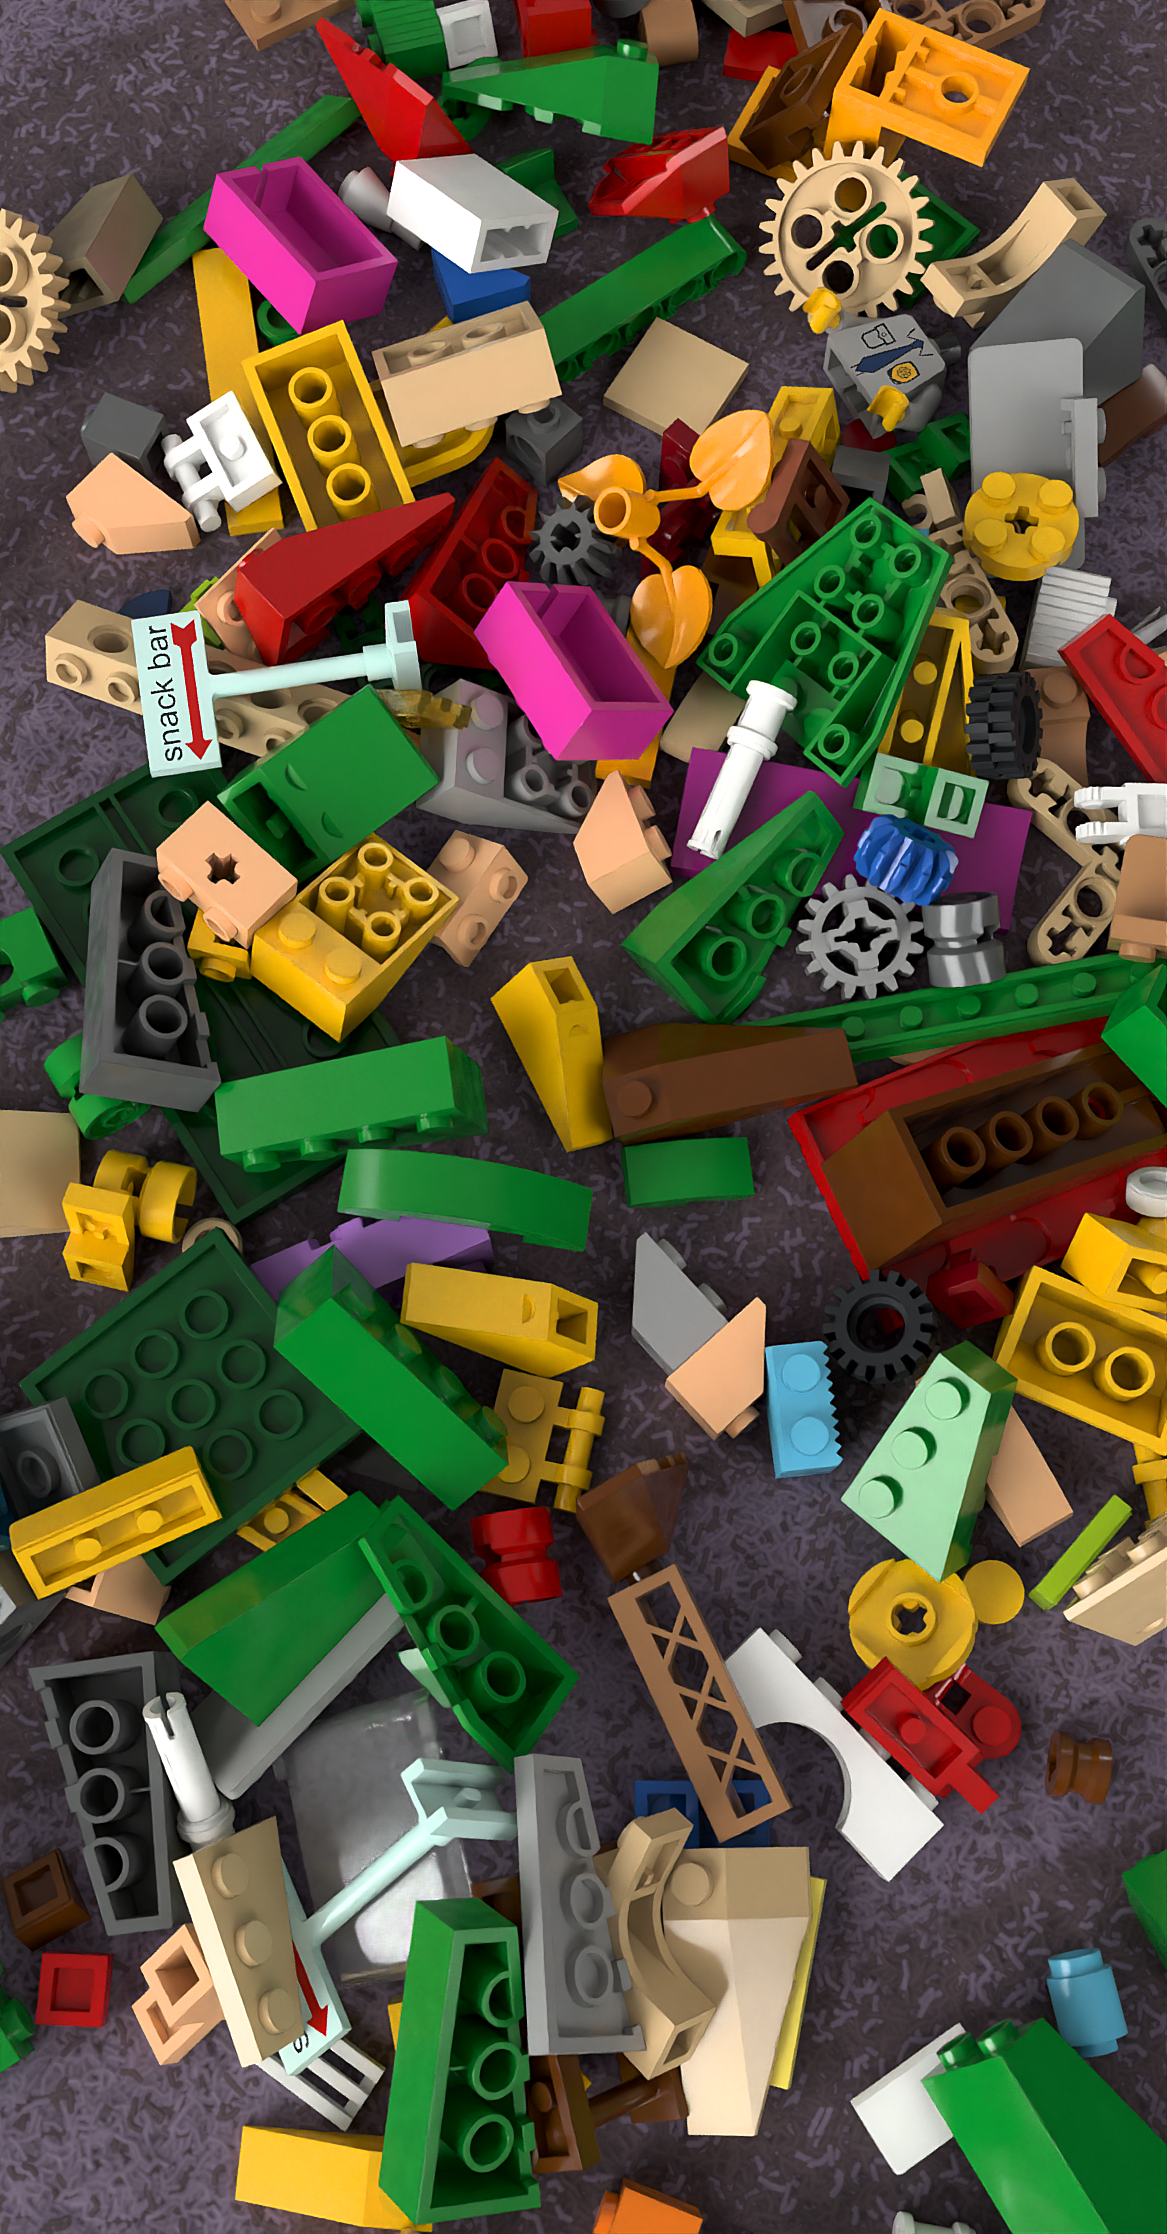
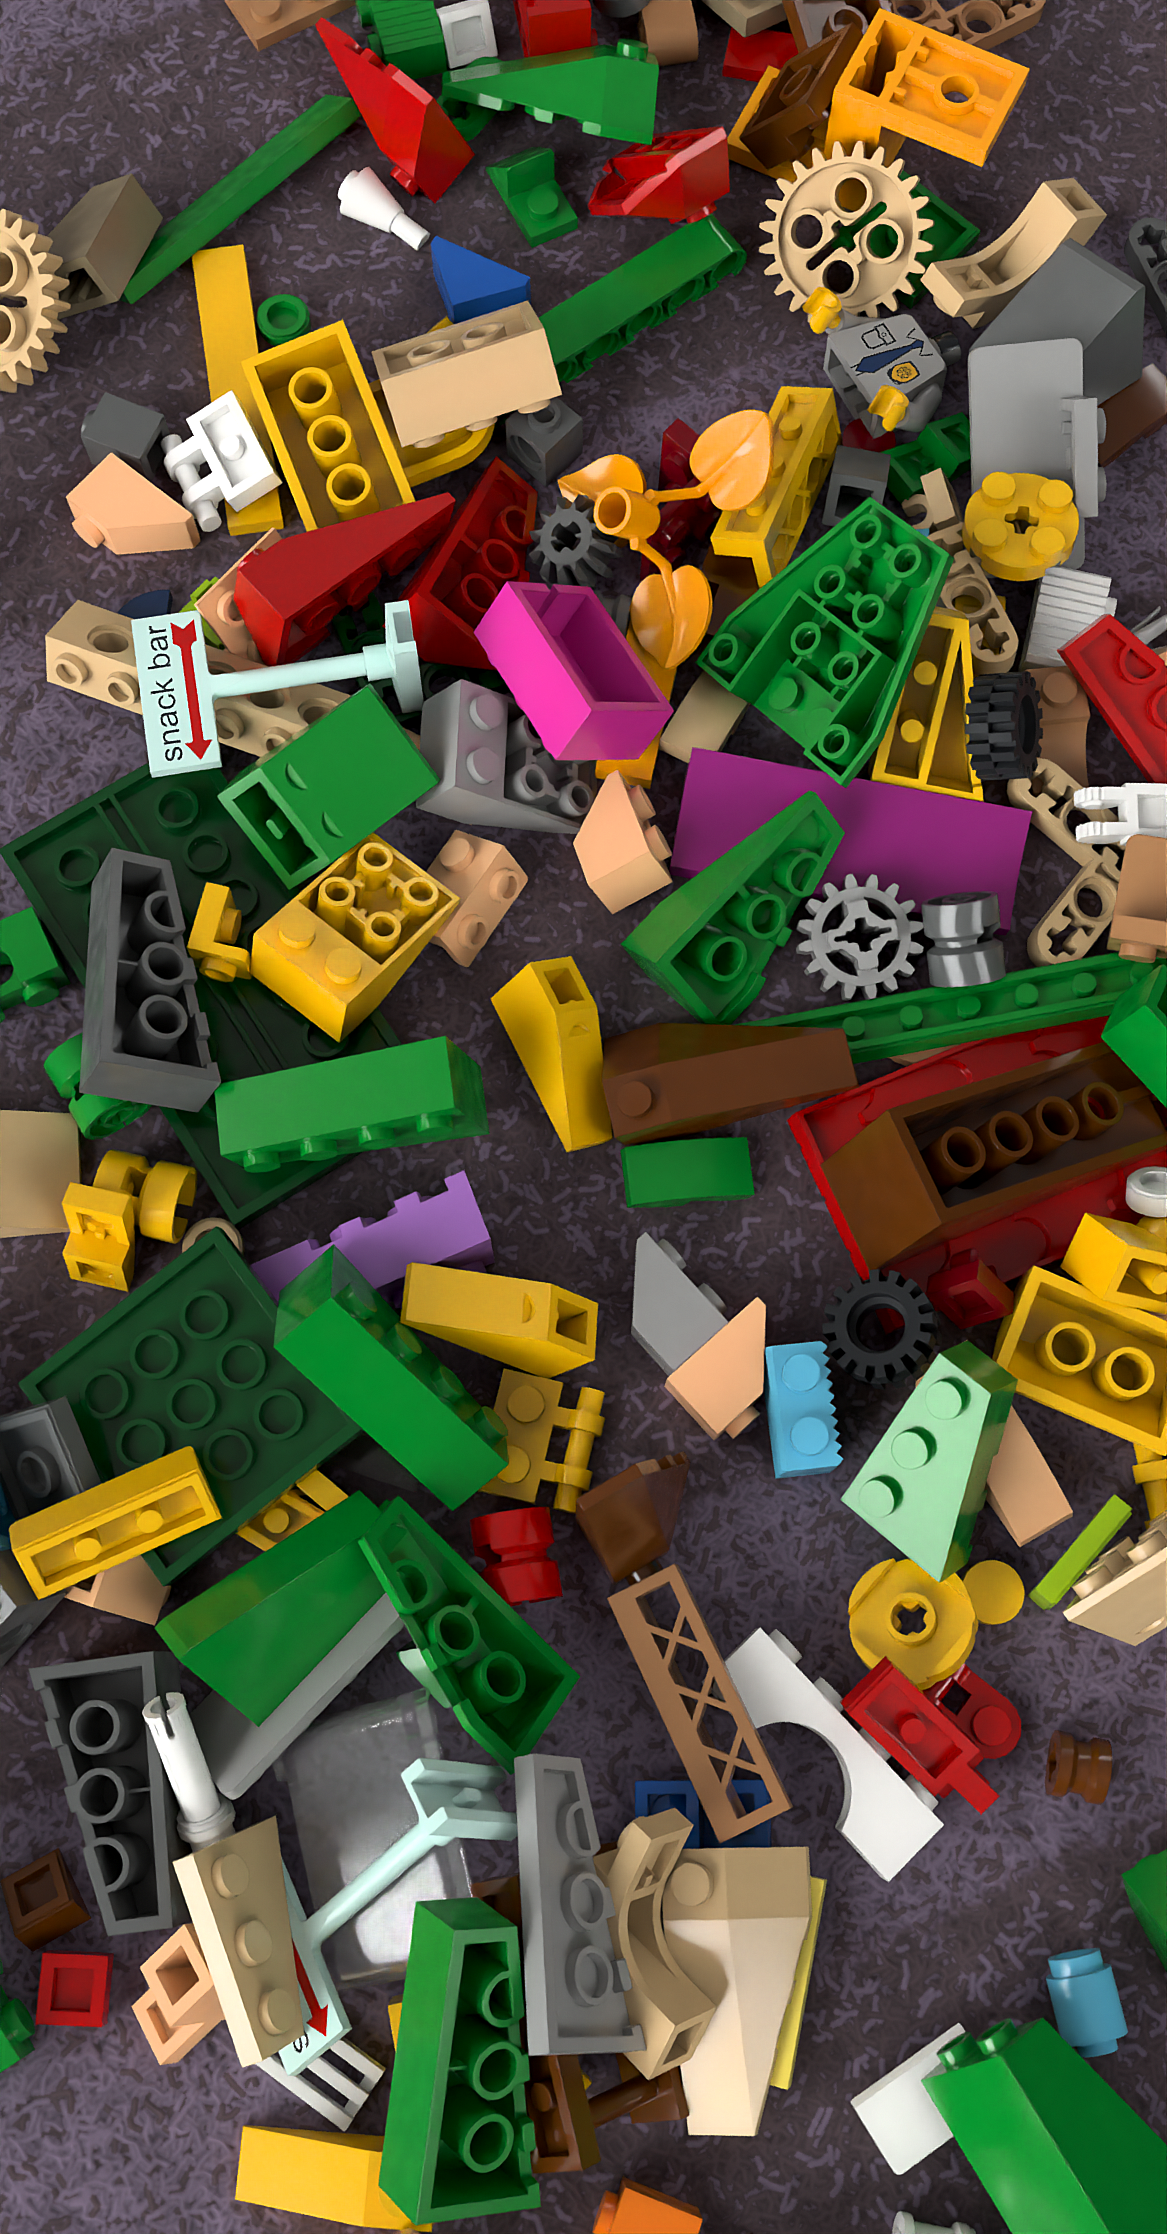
light nougat brick [156,800,298,950] -> none
dark pink piece [203,157,398,336] -> none
green slope [337,1149,593,1252] -> none
clear yellow tile [375,689,472,730] -> none
white brick [386,154,559,274] -> none
tan tile [603,317,749,436] -> none
white pin [687,680,798,860] -> none
copper plate [747,438,851,568] -> none
slope [852,752,990,838] -> none
blue gear [853,814,959,906] -> none

